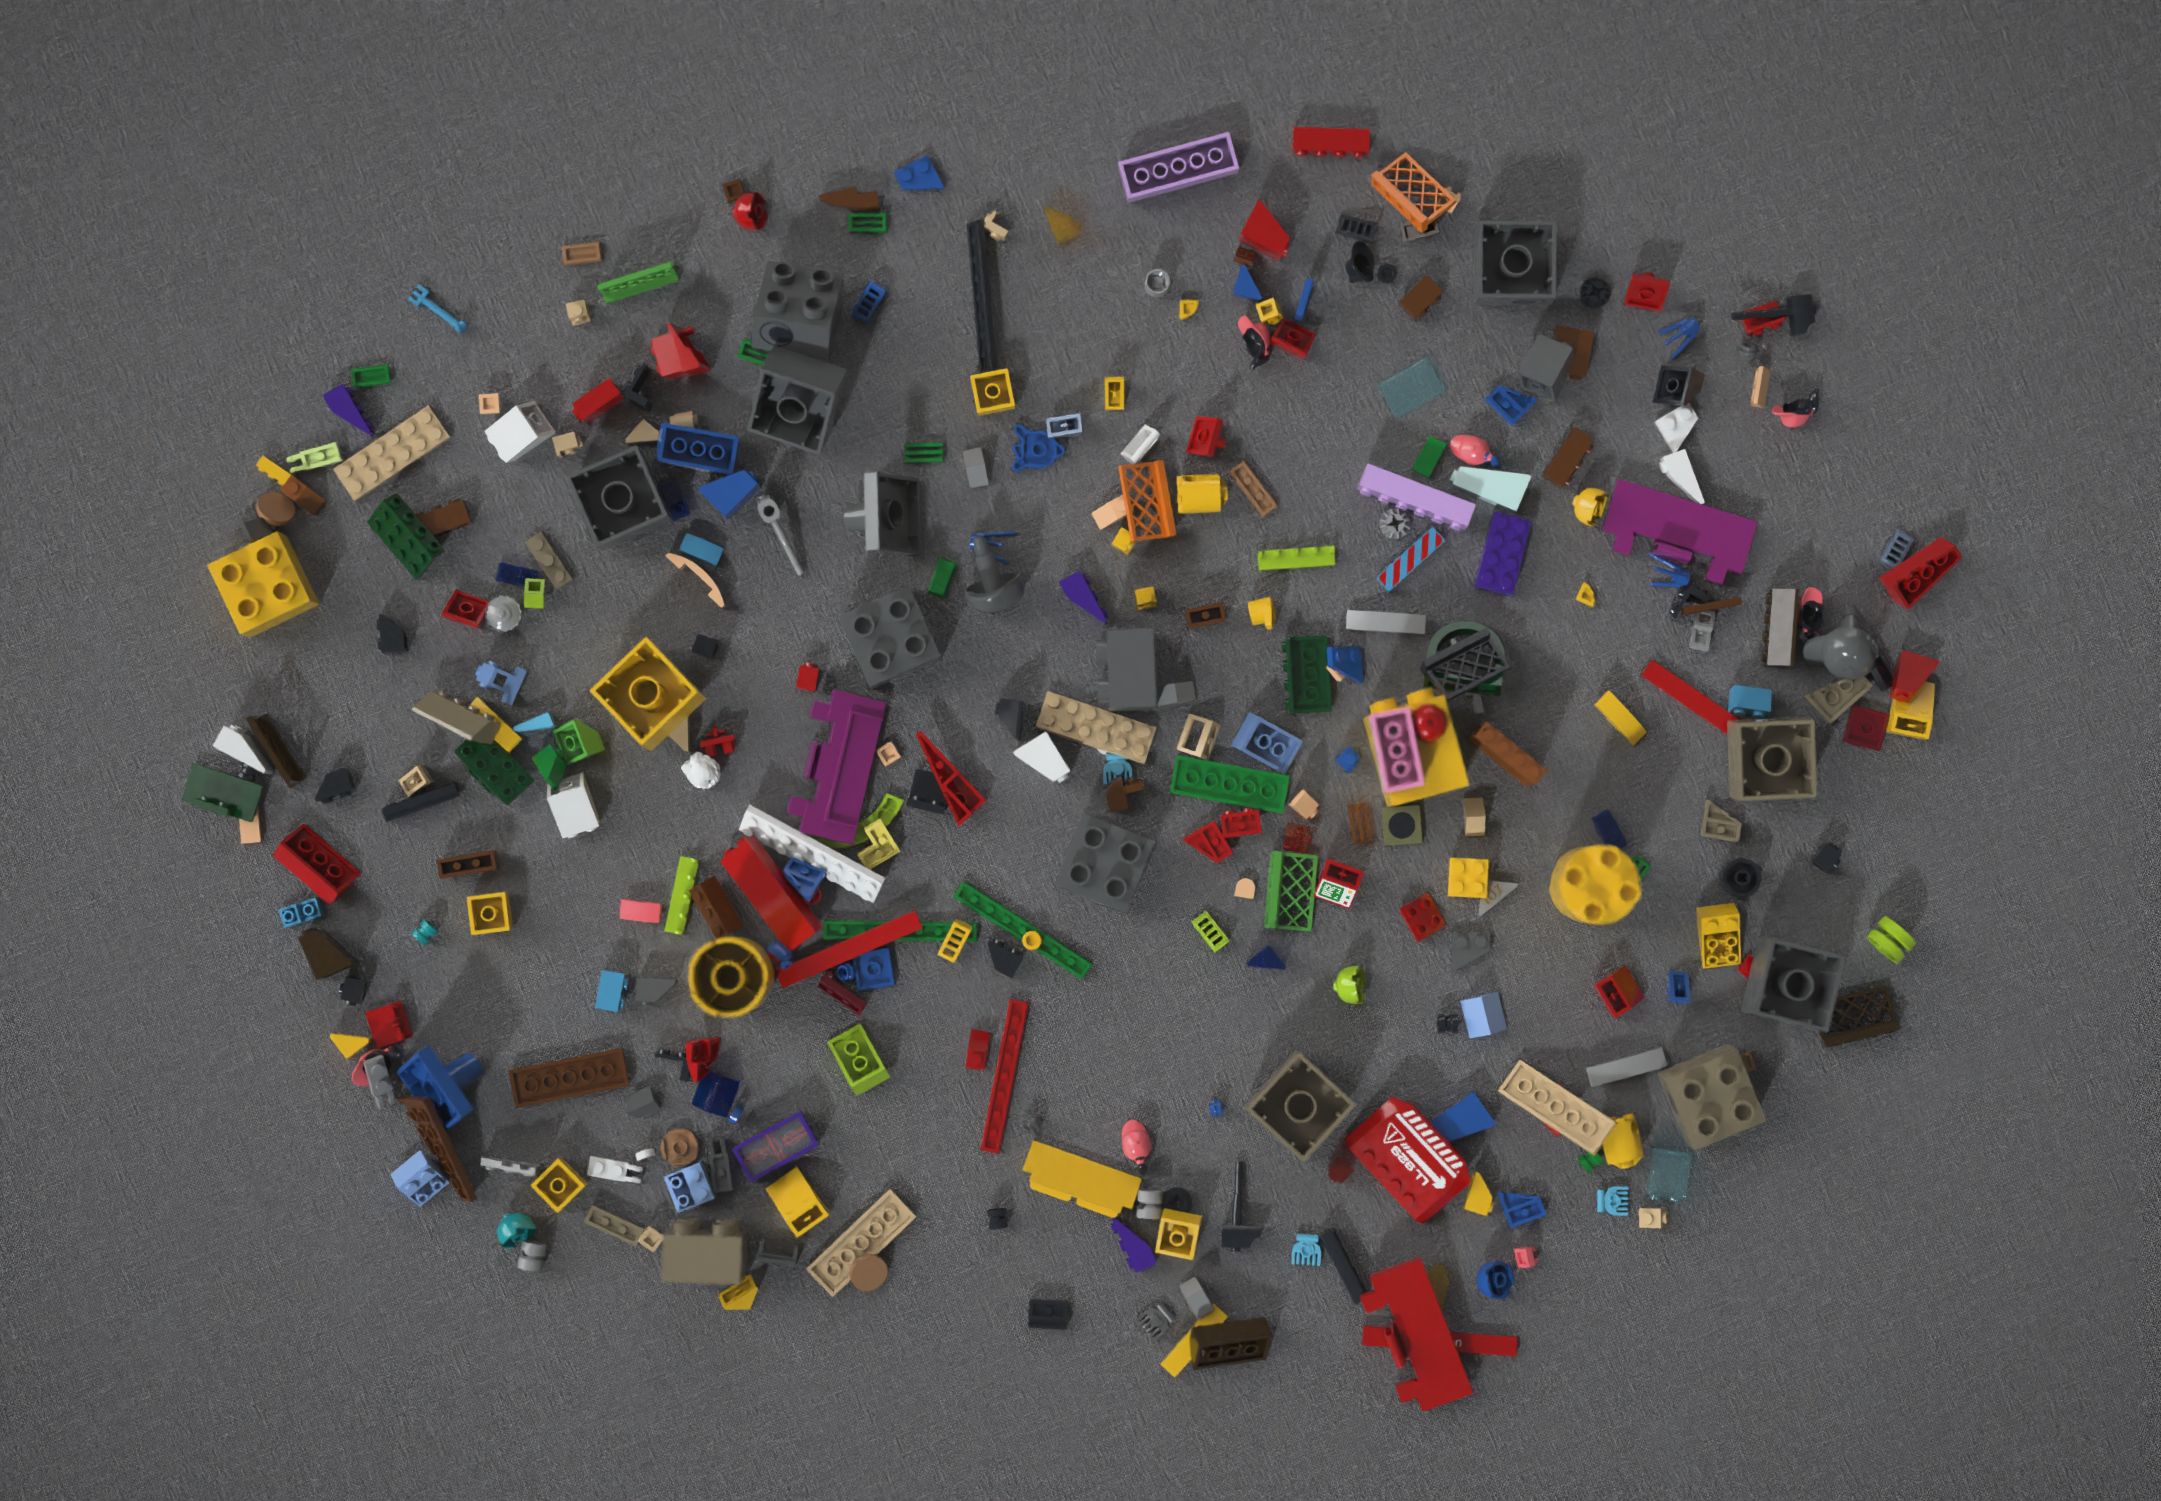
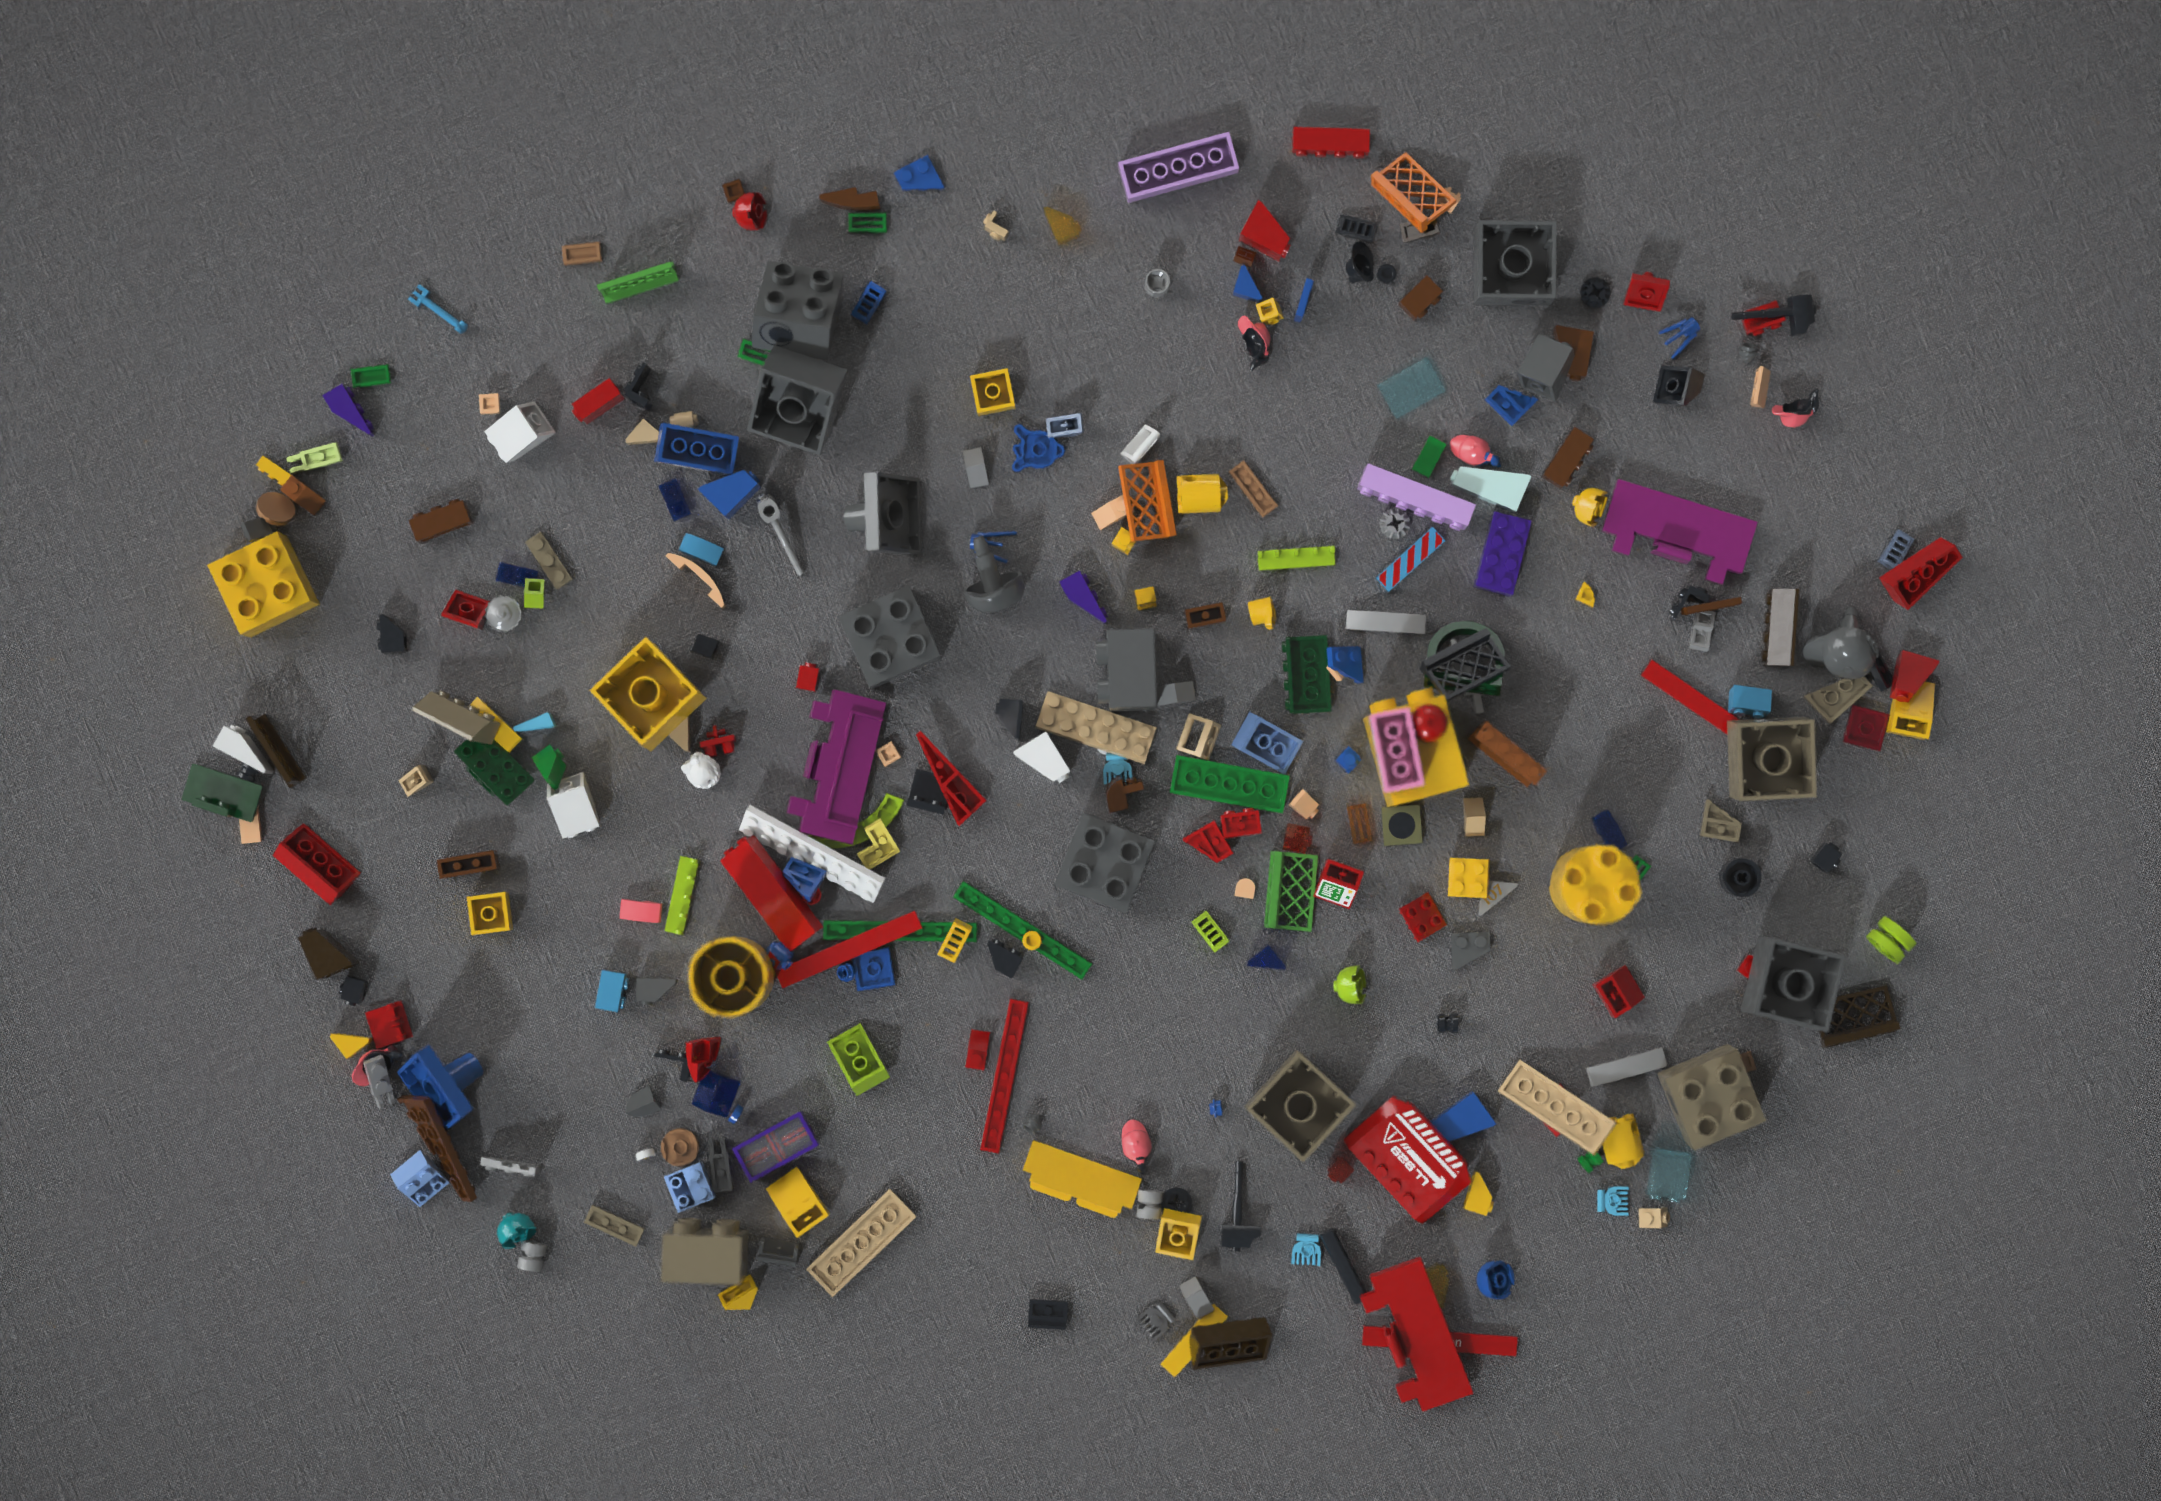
dark azure slope [279,897,324,928] -> none
black slope [314,768,356,805] -> none
tan plate [333,405,451,501] -> none
dark green bracket [367,494,445,580] -> none
black brick [382,782,461,822] -> none
teal wheel [411,919,439,946] -> none
medium blue tile [475,661,527,706] -> none
reddish brown plate [508,1048,630,1108] -> none
yellow brick [530,1157,588,1213] -> none
tan brick [552,432,583,458] -> none
bright green slope [552,719,605,766] -> none
tan brick [566,300,591,326] -> none
dark grey brick [566,445,673,551] -> none
white hinge [587,1156,643,1183] -> none
tan tile [638,1225,663,1253] -> none
red piece [651,323,712,380] -> none
reddish brown brick [689,876,744,940] -> none
dark red hinge [817,972,867,1016] -> none
medium nougat tile [849,1254,888,1291] -> none
green tile [904,442,943,463] -> none
green tile [927,557,958,599] -> none
black tile [967,220,997,374] -> none
black wheel [987,1207,1008,1230] -> none
yellow slope [1105,377,1124,410] -> none
dark purple slope [1111,1217,1157,1273] -> none
yellow tile [1179,300,1199,320] -> none
red tile [1185,416,1226,457] -> none
red slope [1270,318,1317,361] -> none
light blue slope [1460,992,1507,1038] -> none
blue wing [1497,1192,1546,1228] -> none
coral tile [1514,1247,1539,1268] -> none
yellow slope [1594,691,1647,746] -> none
blue plant [1649,552,1690,588] -> none
white wing [1655,403,1698,453] -> none
white slope [1659,449,1705,504] -> none
blue slope [1666,971,1691,1003] -> none
yellow slope [1696,903,1741,969] -> none
black hair [1797,587,1824,639] -> none

